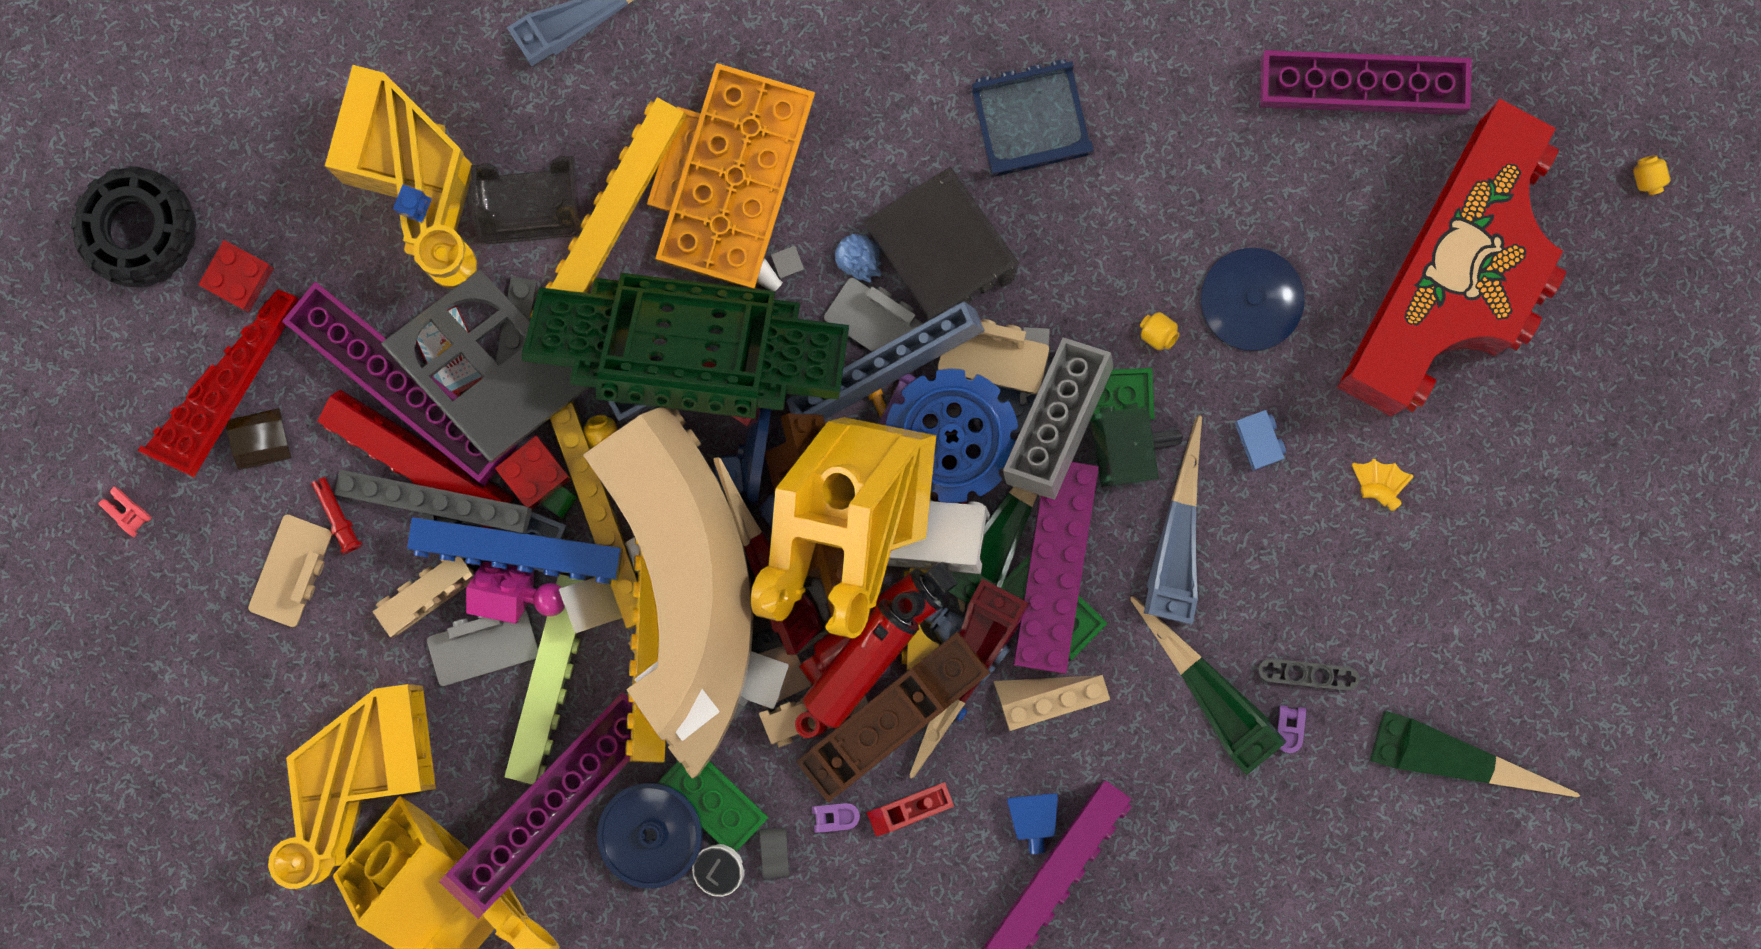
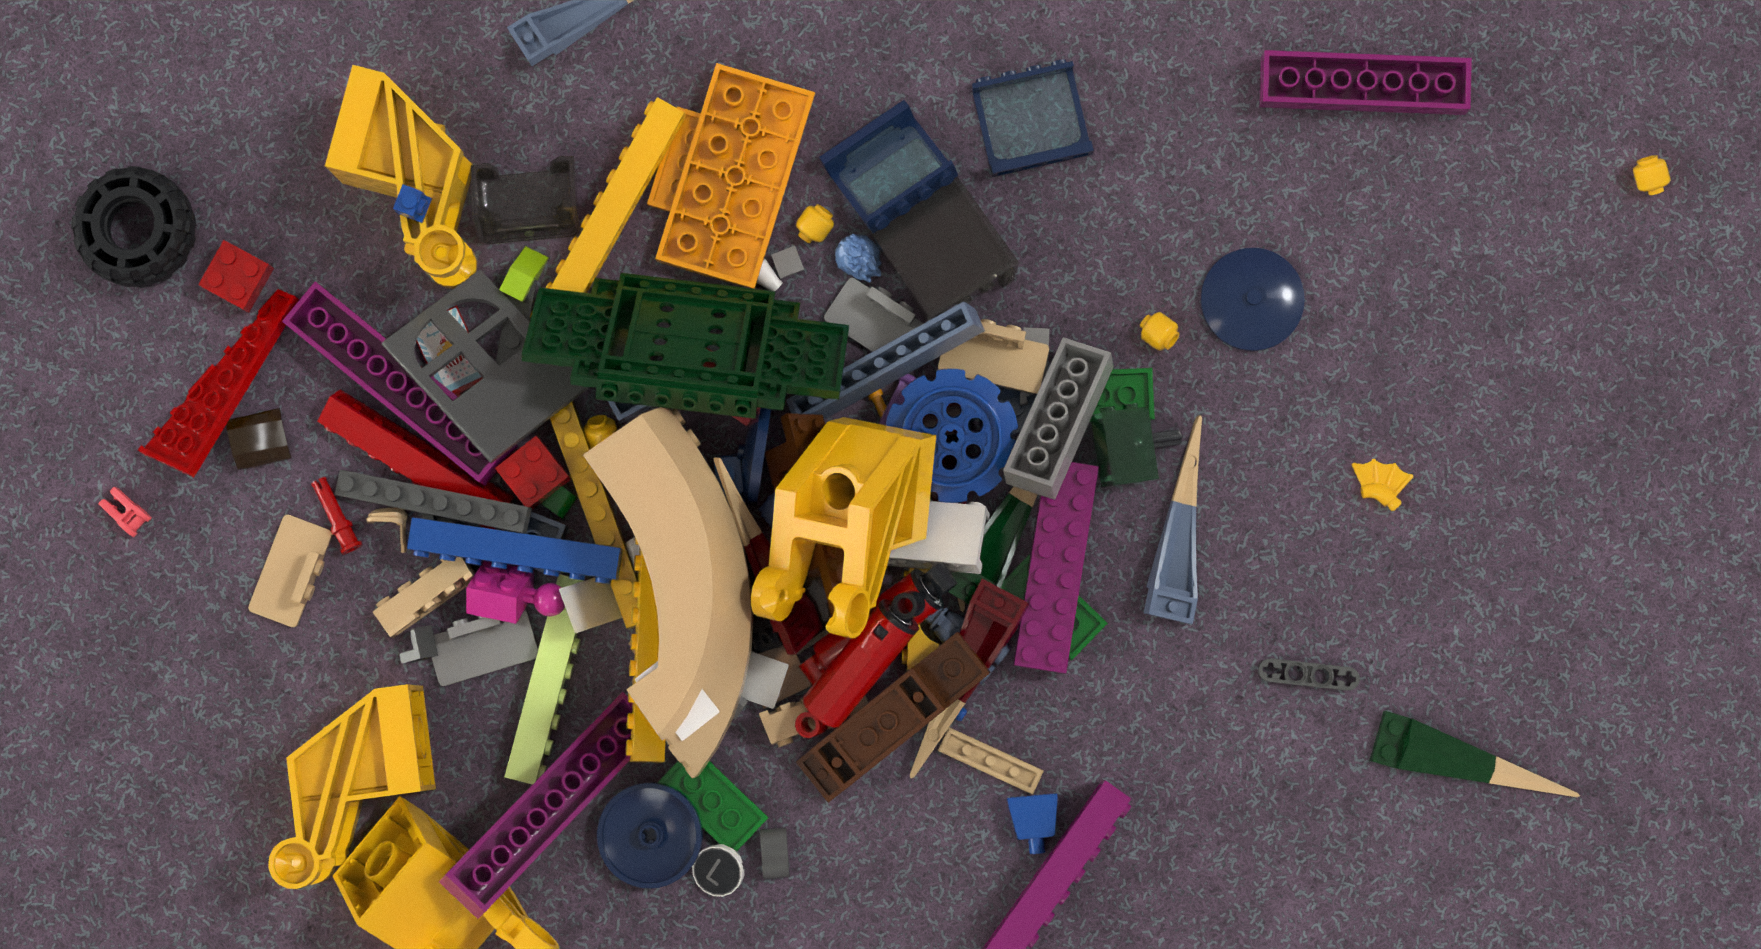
medium lavender plate [812,803,860,833] -> none
red slope [867,782,954,837] -> none
tan wedge [994,675,1110,731] -> none
dark green plate [1130,596,1286,775] -> none
medium blue brick [1235,410,1286,471] -> none
medium lavender plate [1277,705,1306,753] -> none
red brick [1337,98,1567,417] -> none
none -> tan piece [366,507,408,553]
none -> dark grey panel [399,625,438,664]
none -> lime slope [499,246,549,302]
none -> yellow head [796,204,834,244]
none -> panel [819,100,958,233]
none -> tan tile [938,727,1043,794]

